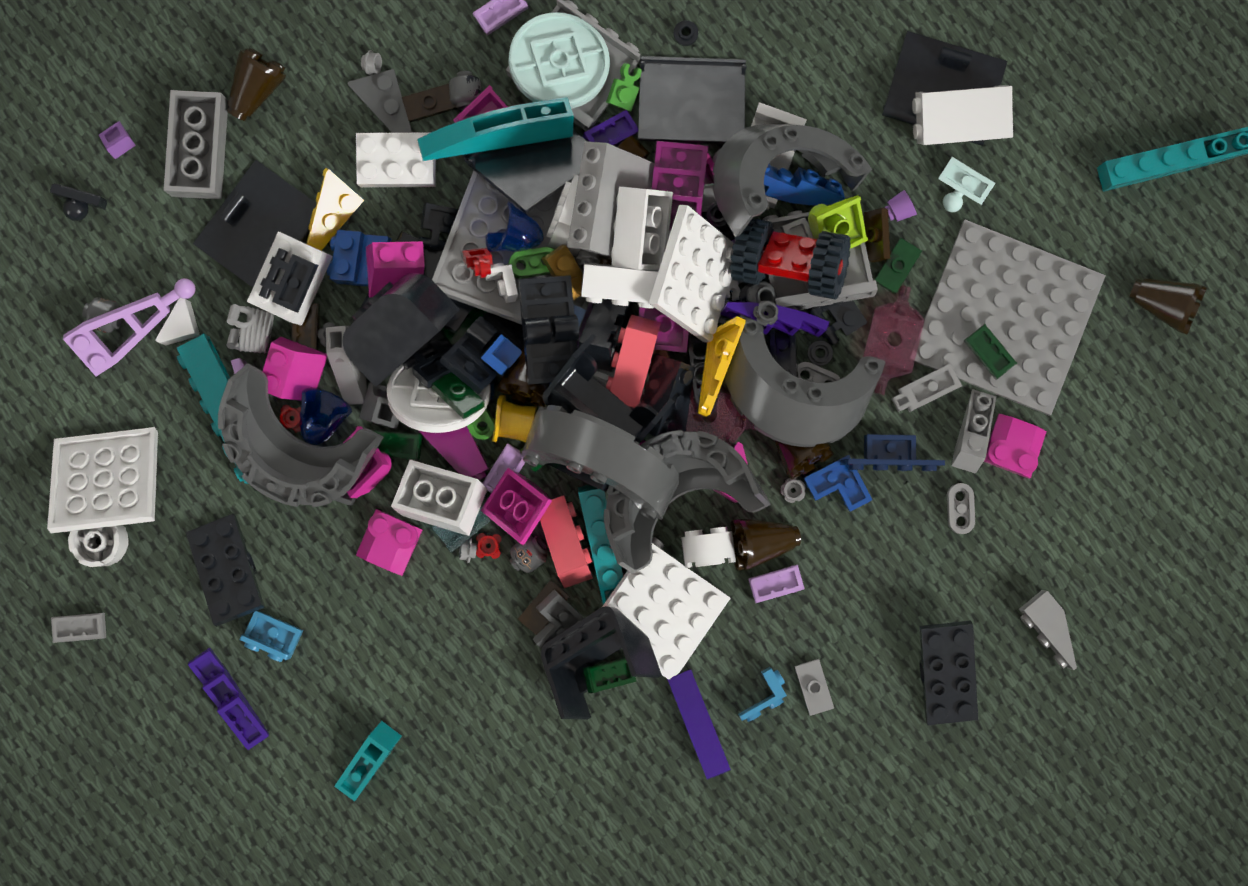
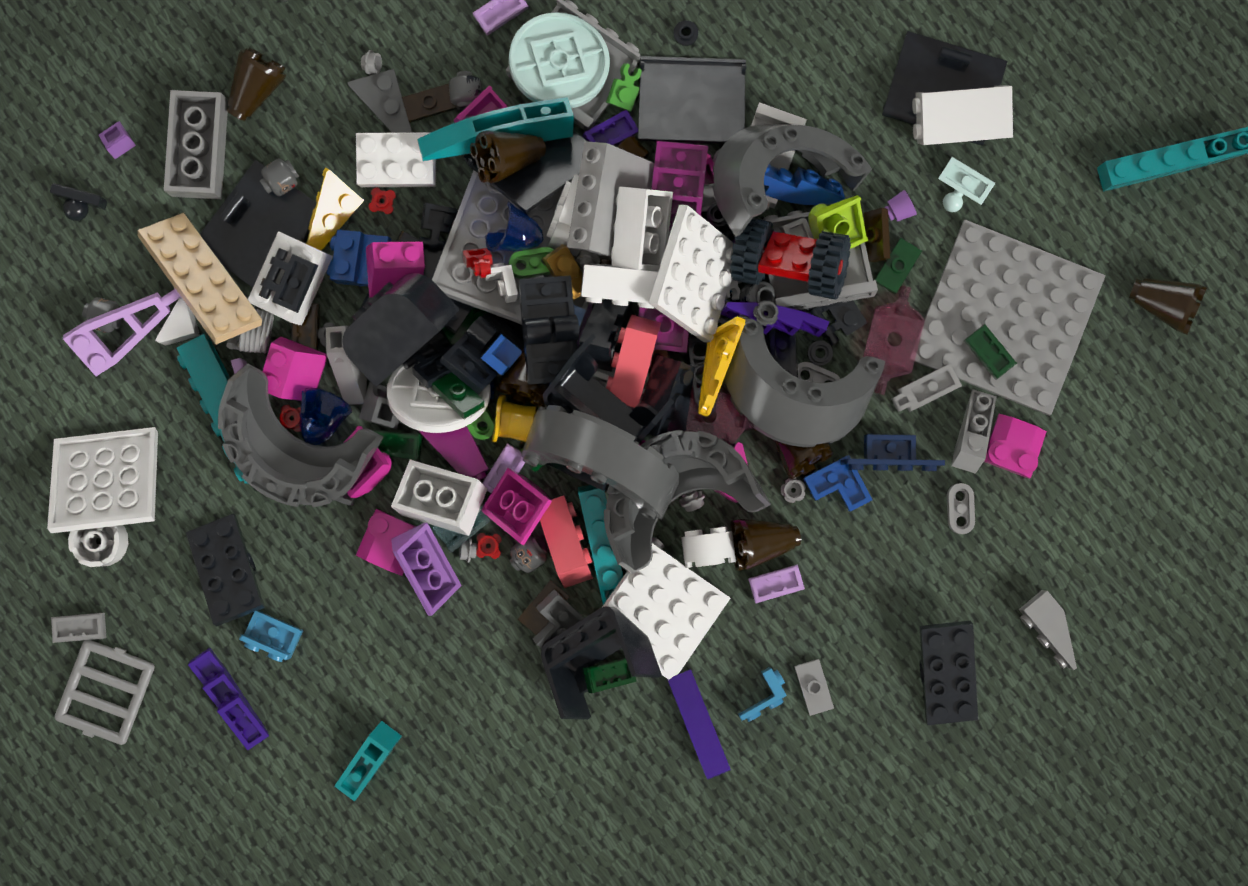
none -> light grey bar [55,640,155,745]
none -> tan plate [138,213,262,345]
none -> dark grey head [260,158,299,196]
none -> red plate [369,187,396,215]
none -> medium lavender slope [391,523,462,616]
none -> dark brown cone [470,130,546,183]
none -> light grey plate [679,490,705,512]

